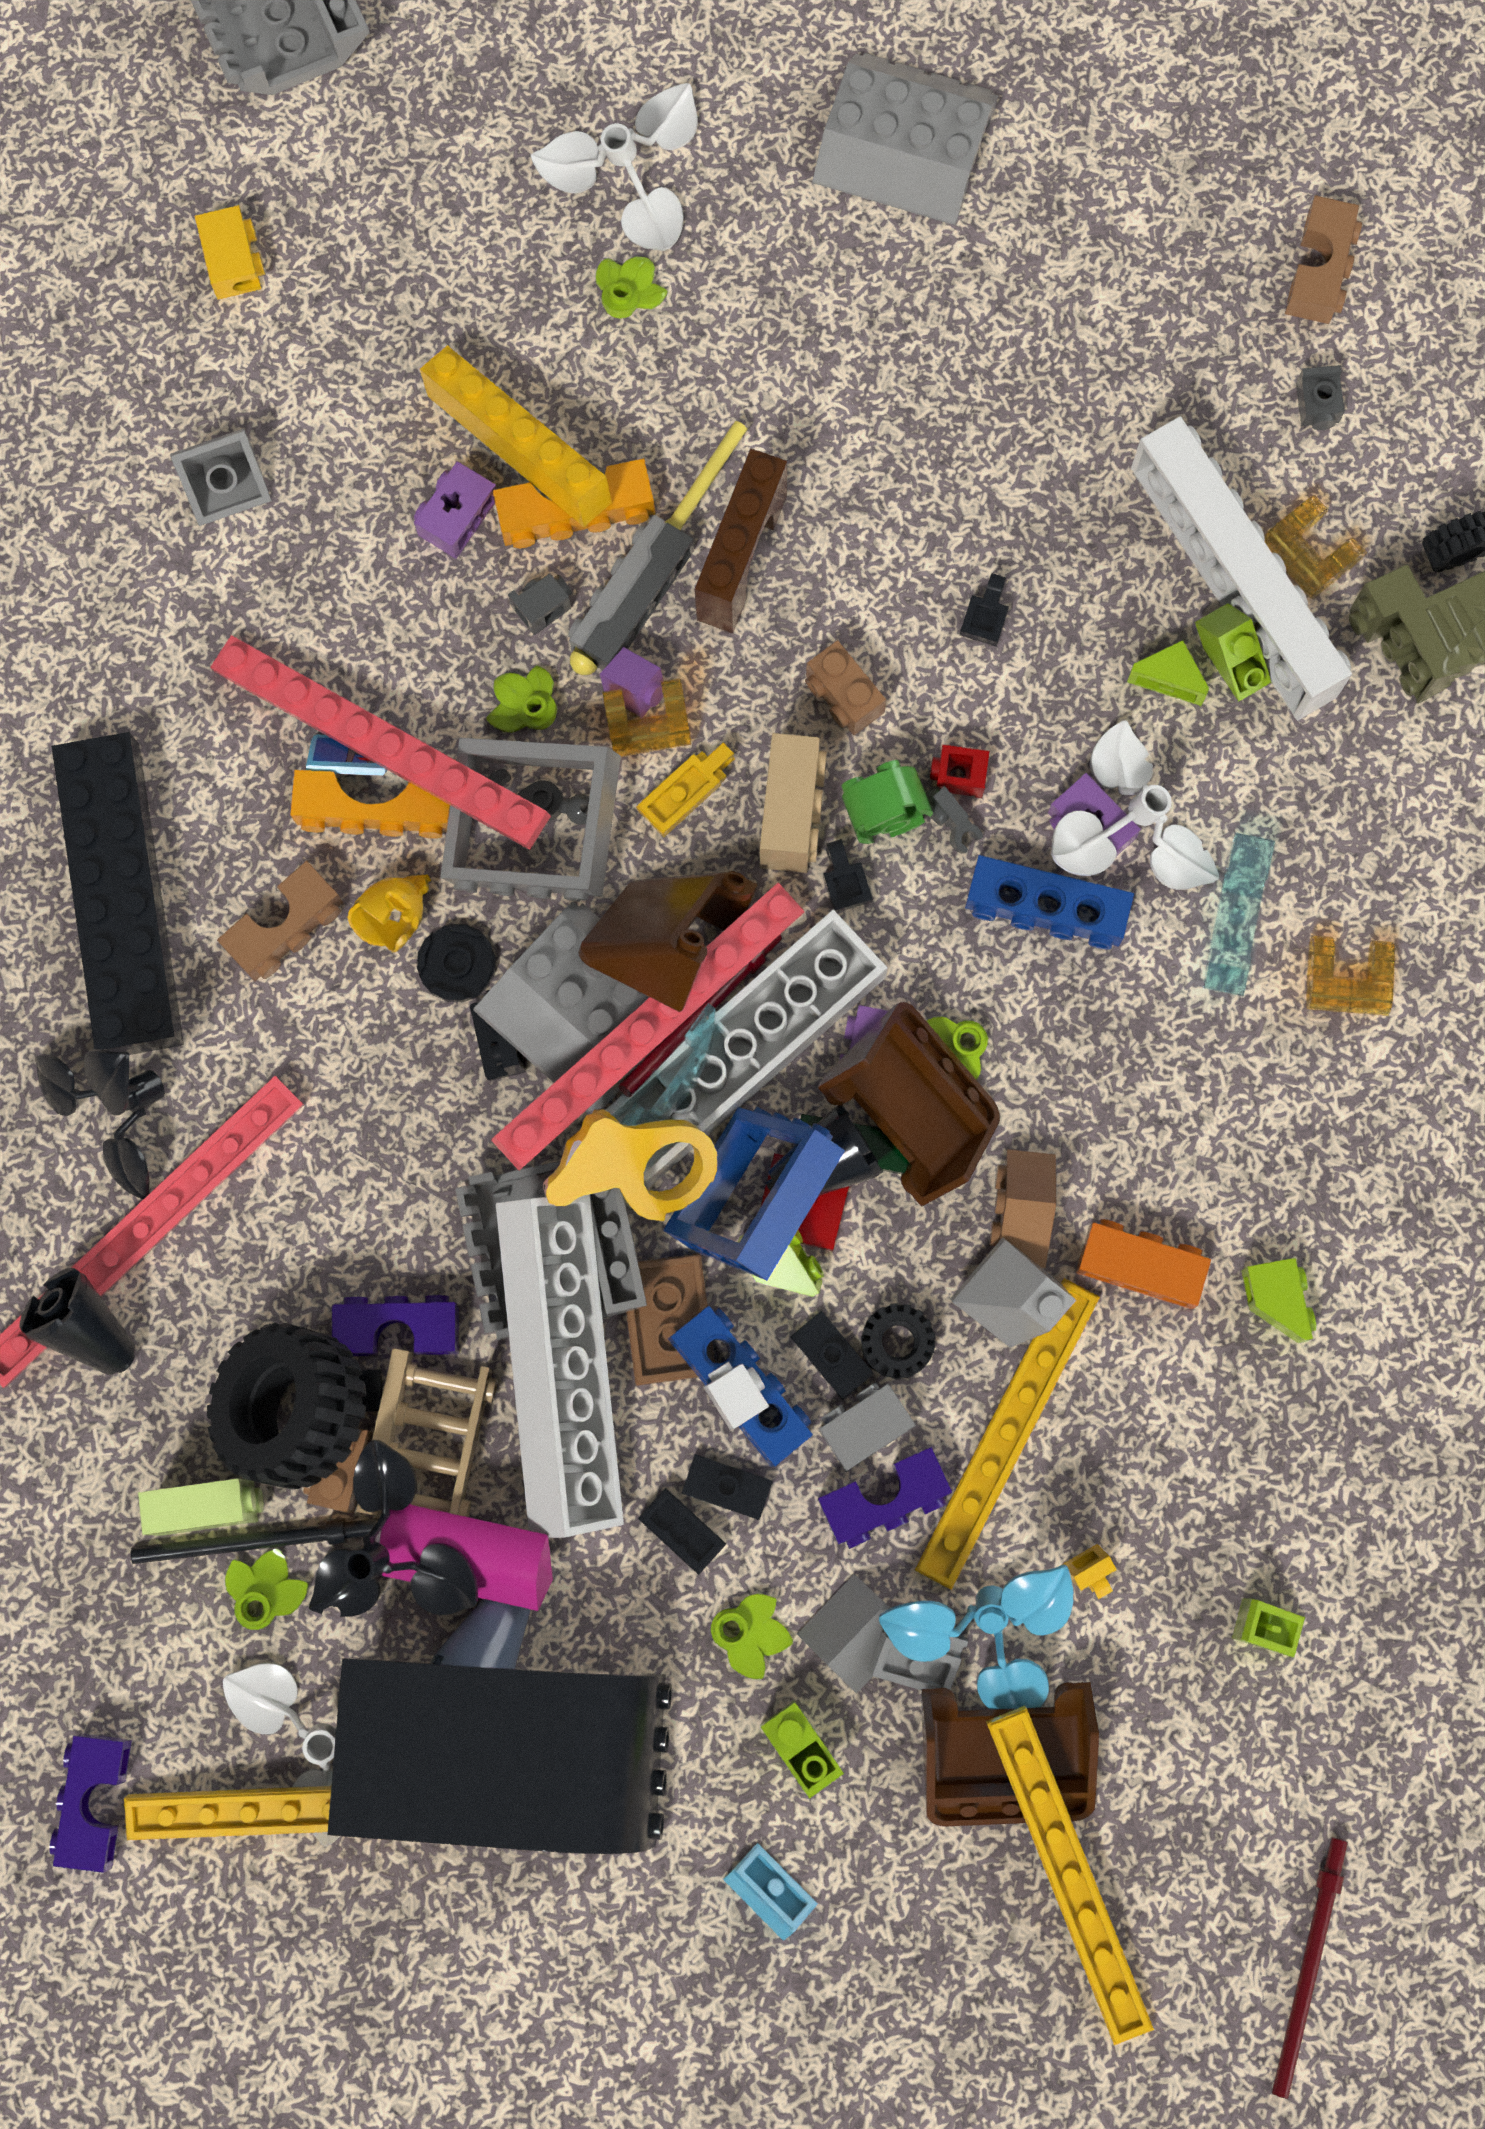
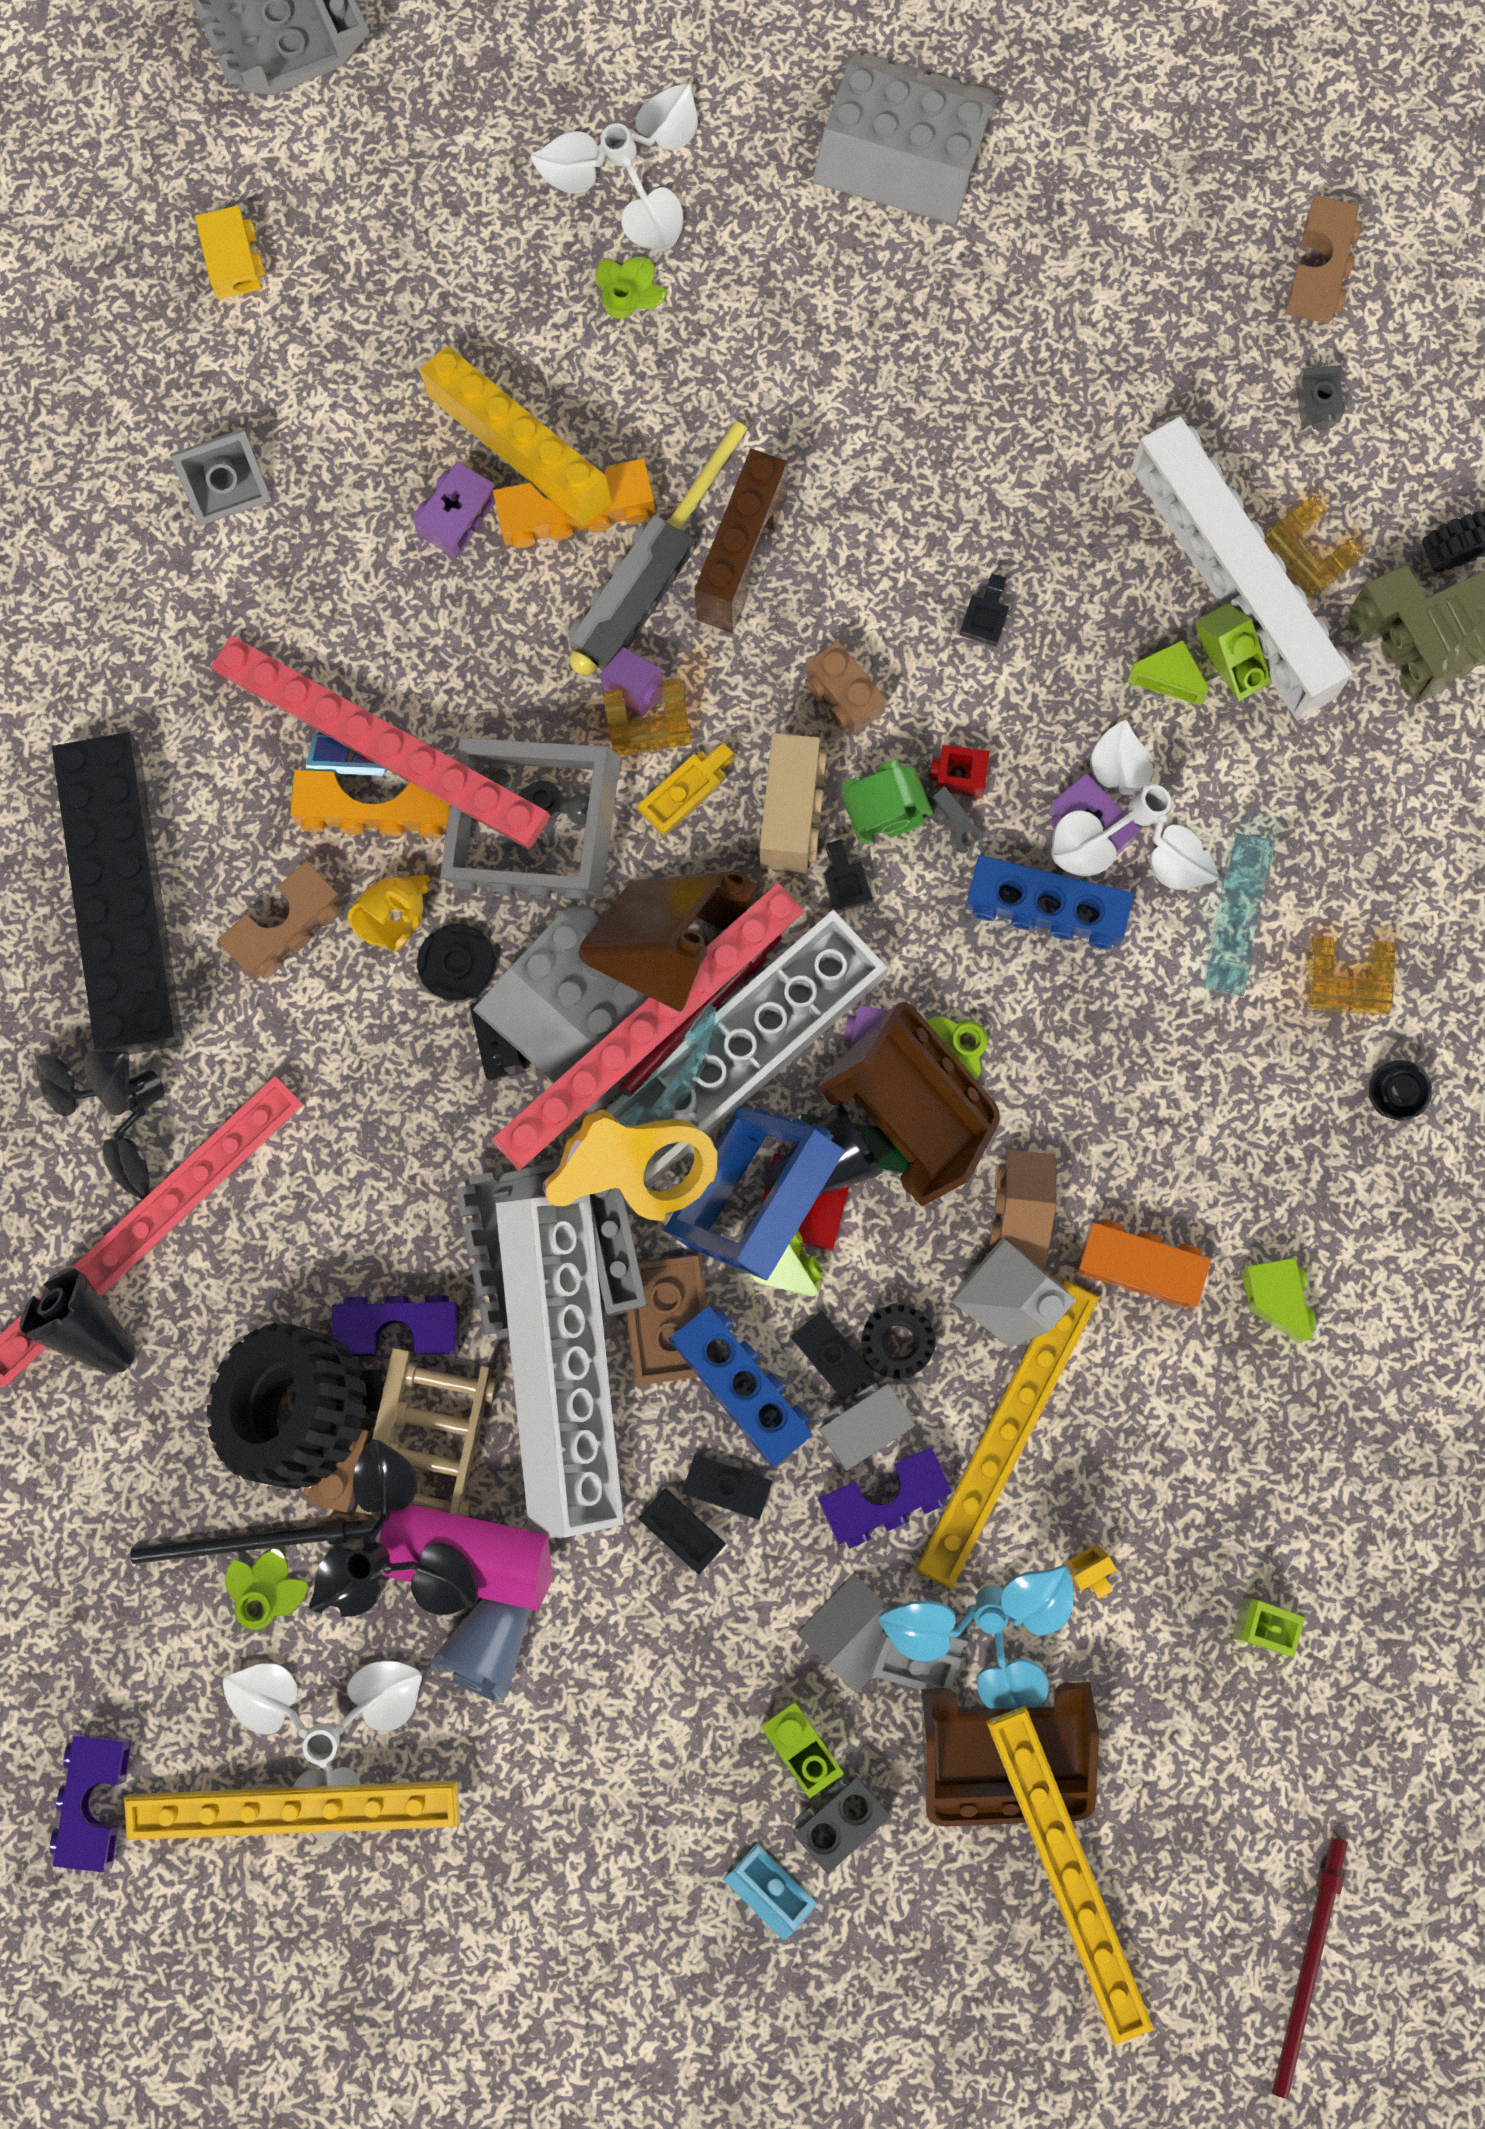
yellowish green brick [138,1478,264,1536] -> none
black panel [327,1657,672,1854] -> none
lime plate [486,666,557,733] -> none
dark grey brick [508,573,572,635] -> none
white brick [703,1362,769,1430] -> none
lime plate [711,1594,793,1679] -> none
none -> dark grey brick [793,1775,891,1875]
none -> black hair [1368,1060,1432,1121]

